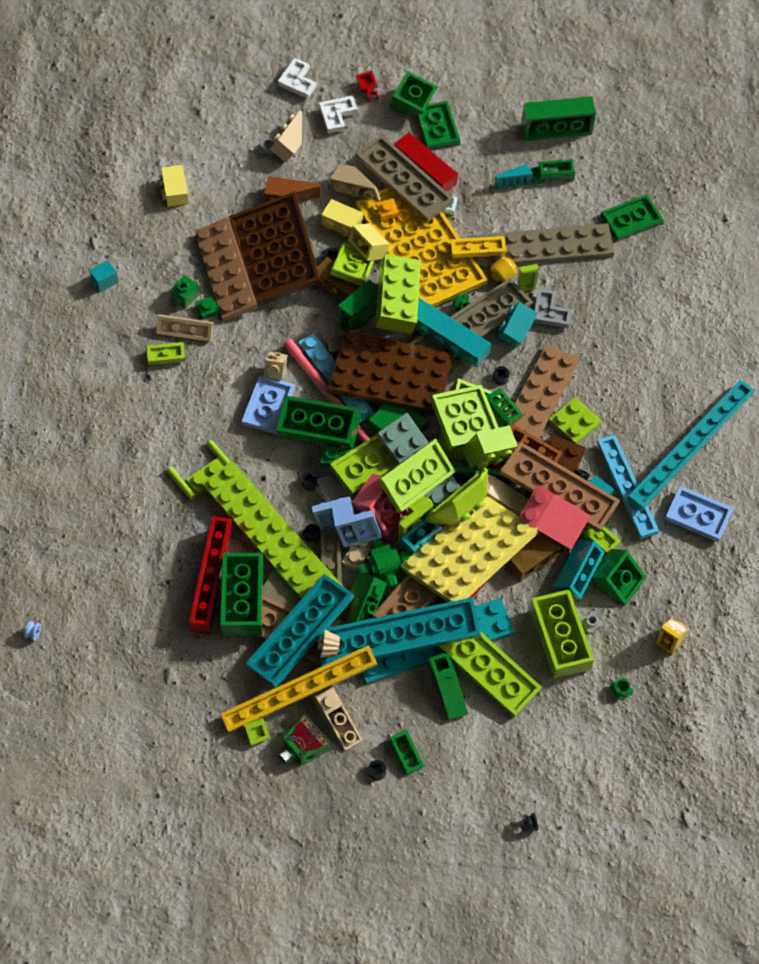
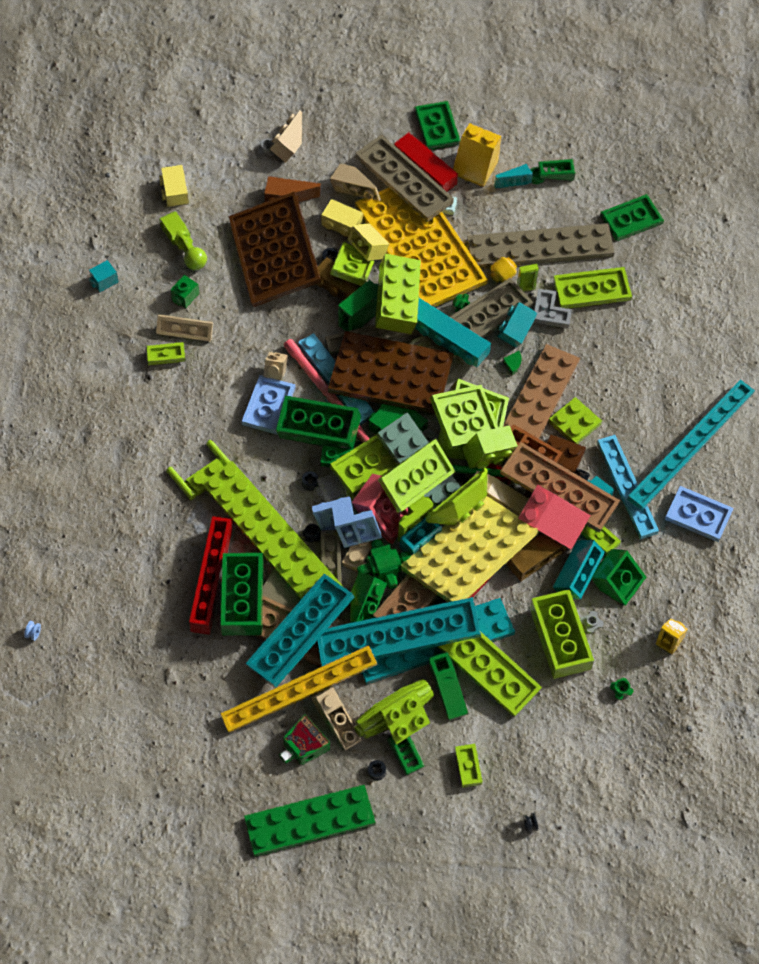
medium nougat plate [194,217,258,322] -> none
green plate [196,296,220,320] -> none
lime plate [243,718,270,745] -> none
white plate [278,58,316,99] -> none
tan piece [317,630,340,658] -> none
white plate [319,96,357,134] -> none
red plate [356,70,379,102] -> none
light orange plate [376,199,399,221] -> none
green slope [389,71,438,115] -> none
yellow plate [450,236,506,258] -> none
green slope [486,388,523,427] -> none
black bush [493,366,510,385] -> none
green brick [521,96,596,141] -> none
none -> lime beam [159,211,207,270]
none -> green plate [244,784,376,857]
none -> lime plate [354,679,434,744]
none -> yellow slope [453,123,501,187]
none -> lime plate [455,744,483,788]
none -> green tile [503,351,522,375]
none -> lime plate [553,267,632,309]

